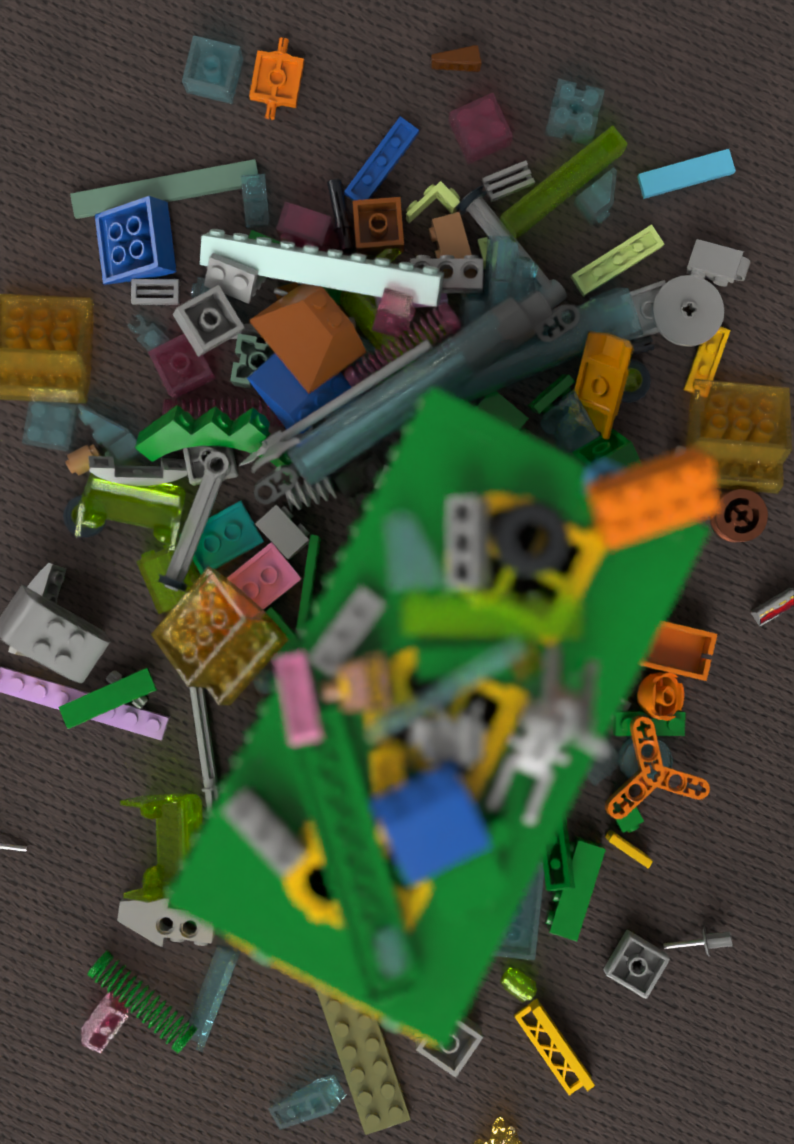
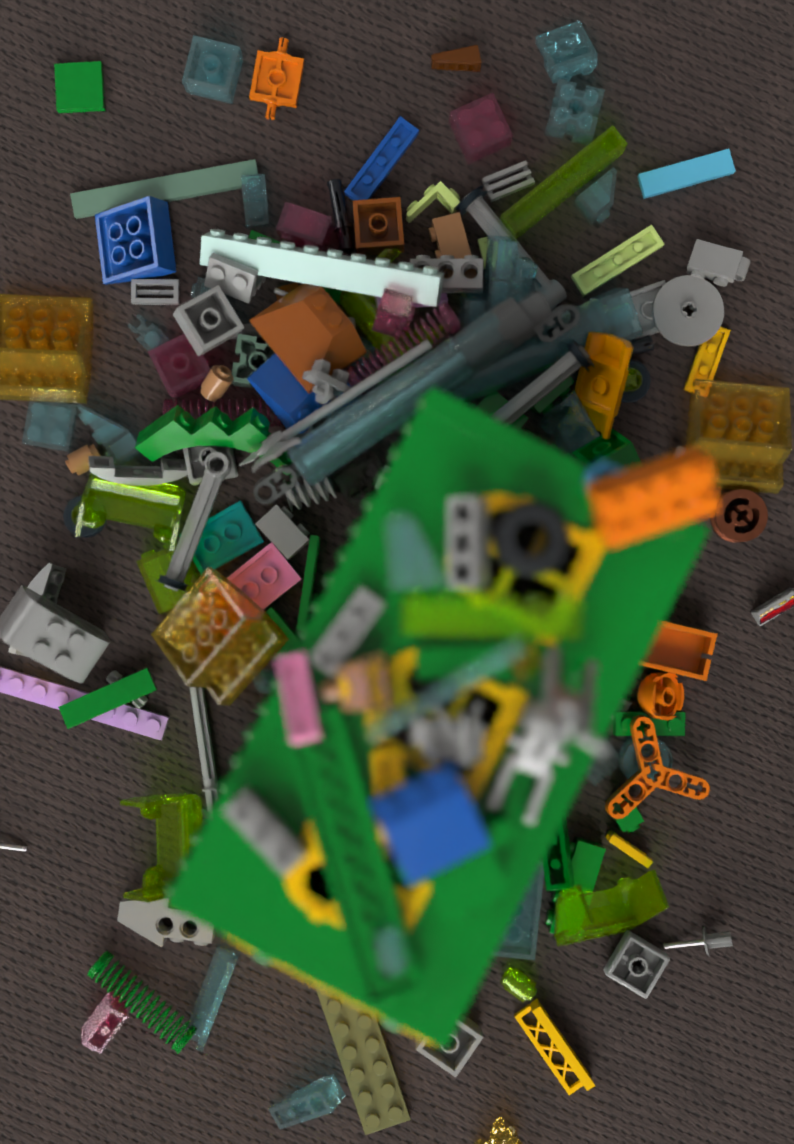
none -> green tile [54,61,105,113]
none -> medium nougat brick [200,365,234,402]
none -> light grey hips [302,359,351,404]
none -> light grey piece [490,338,595,426]
none -> clear light blue plate [535,20,597,83]
none -> clear neon green windscreen [554,870,669,946]

